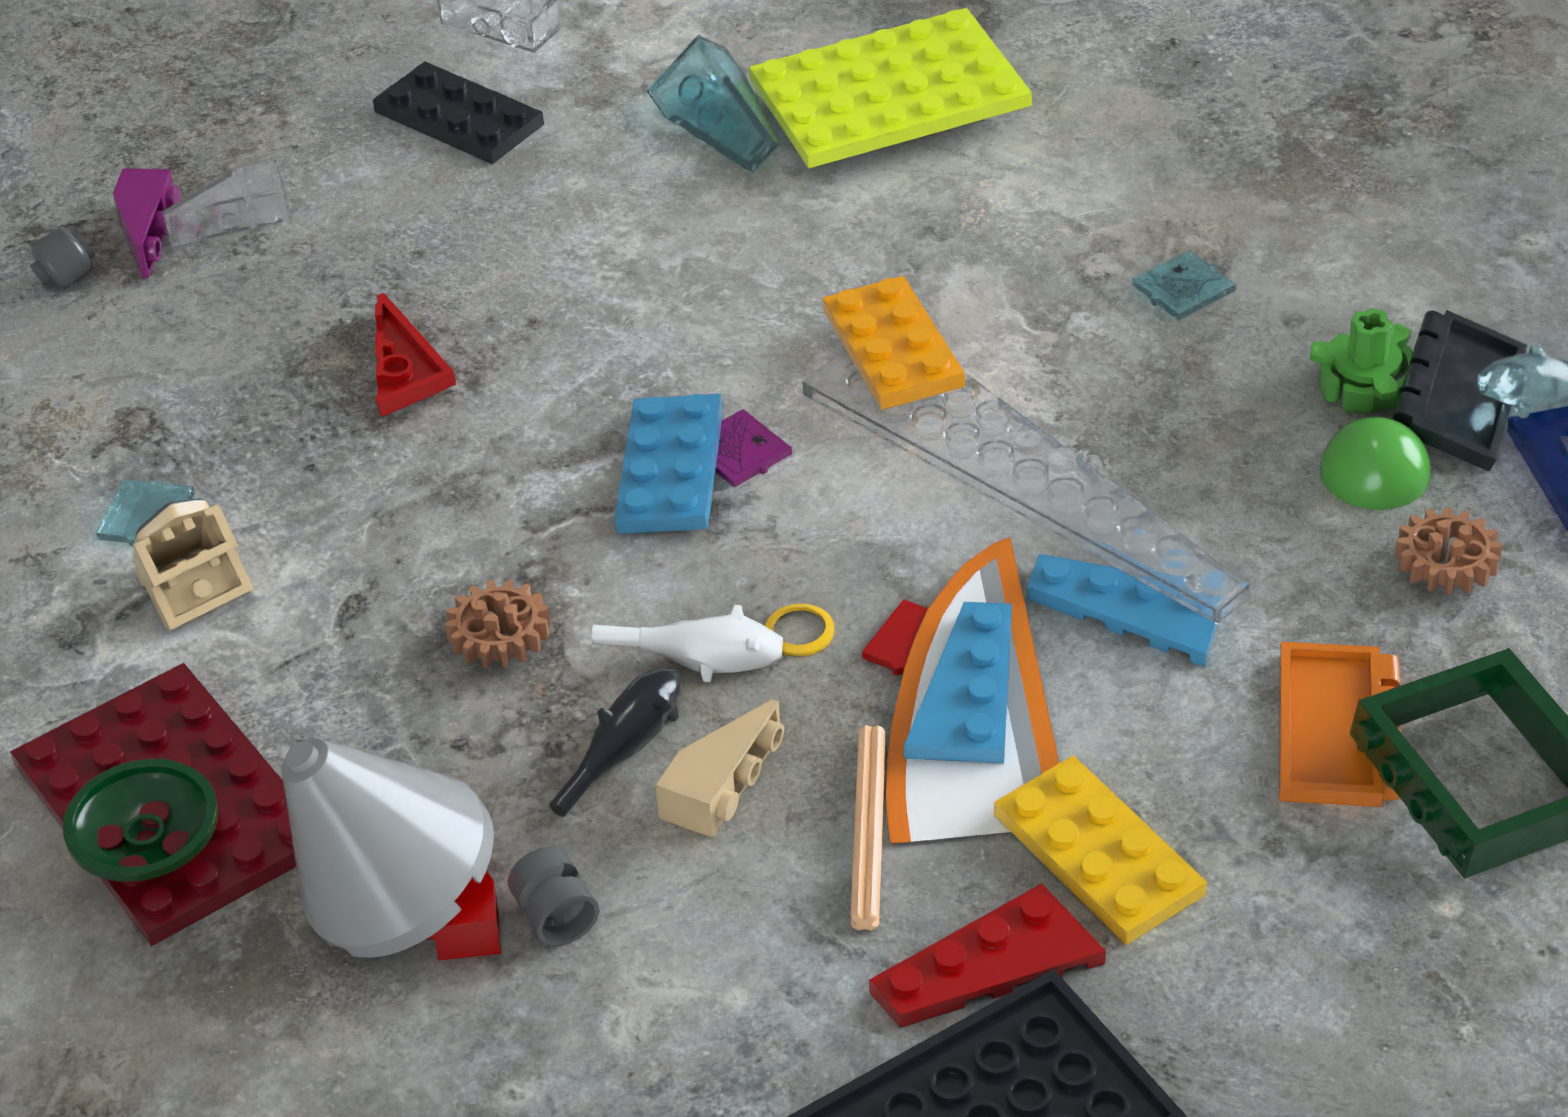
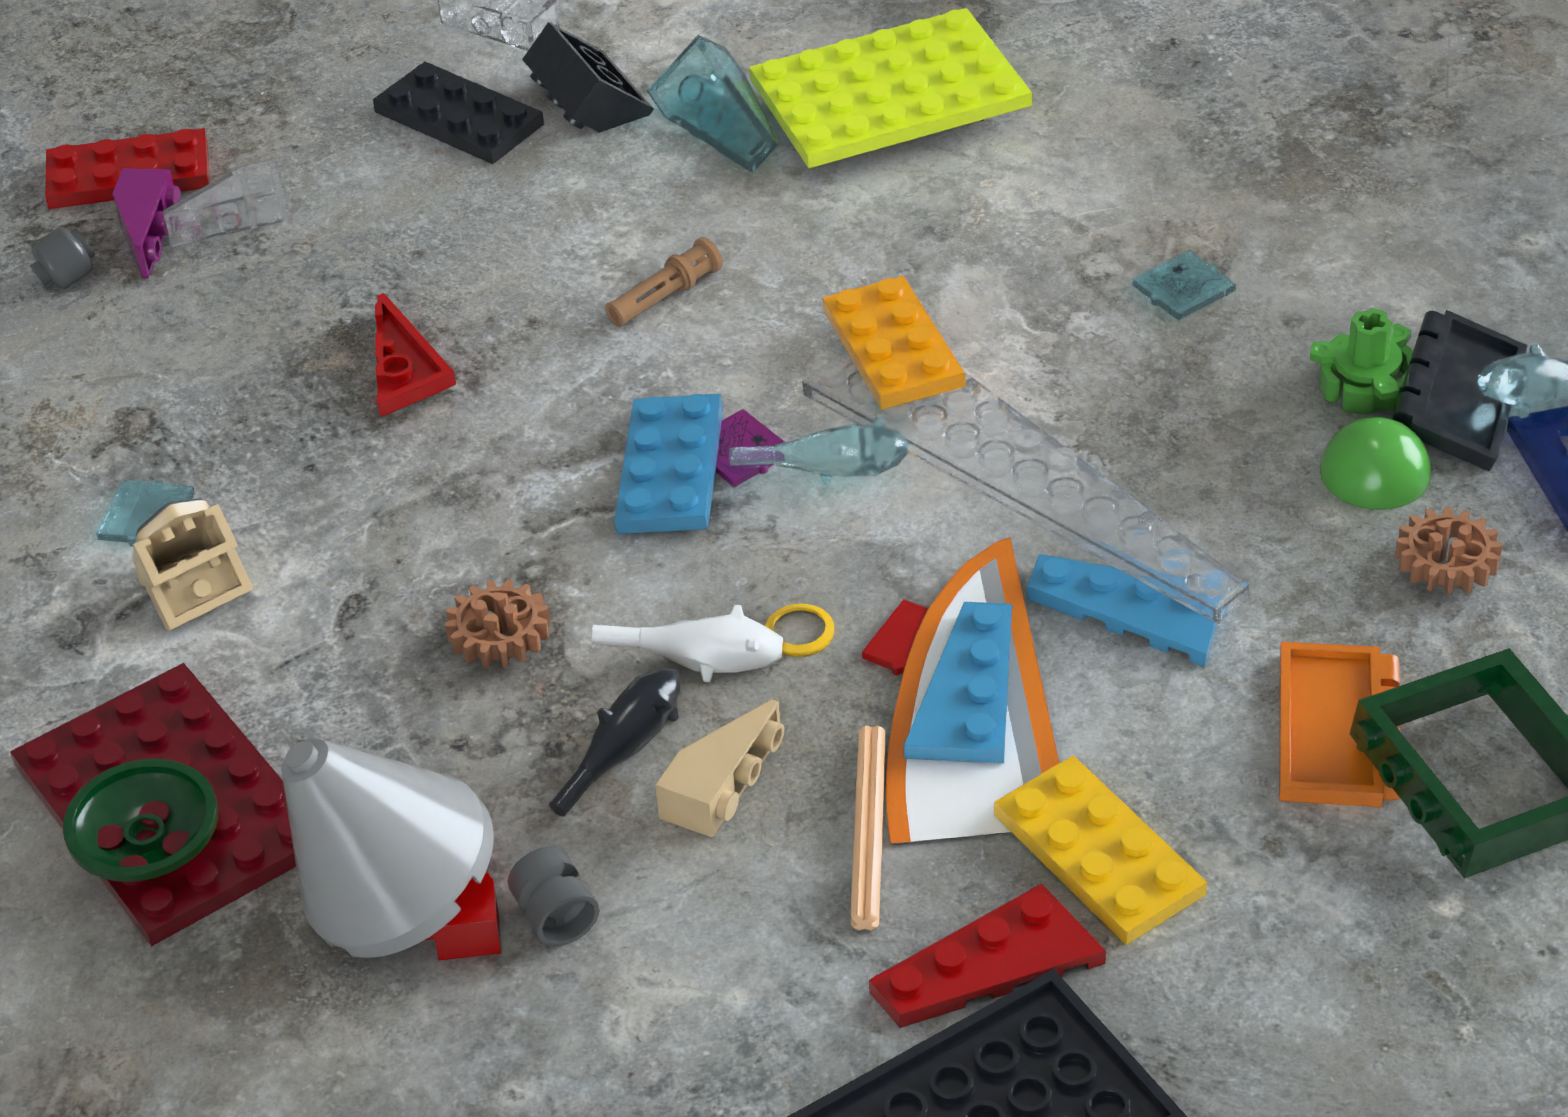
none -> red plate [45,128,210,209]
none -> black slope [522,22,654,133]
none -> medium nougat pin [605,237,723,327]
none -> clear light blue piece [729,417,909,484]

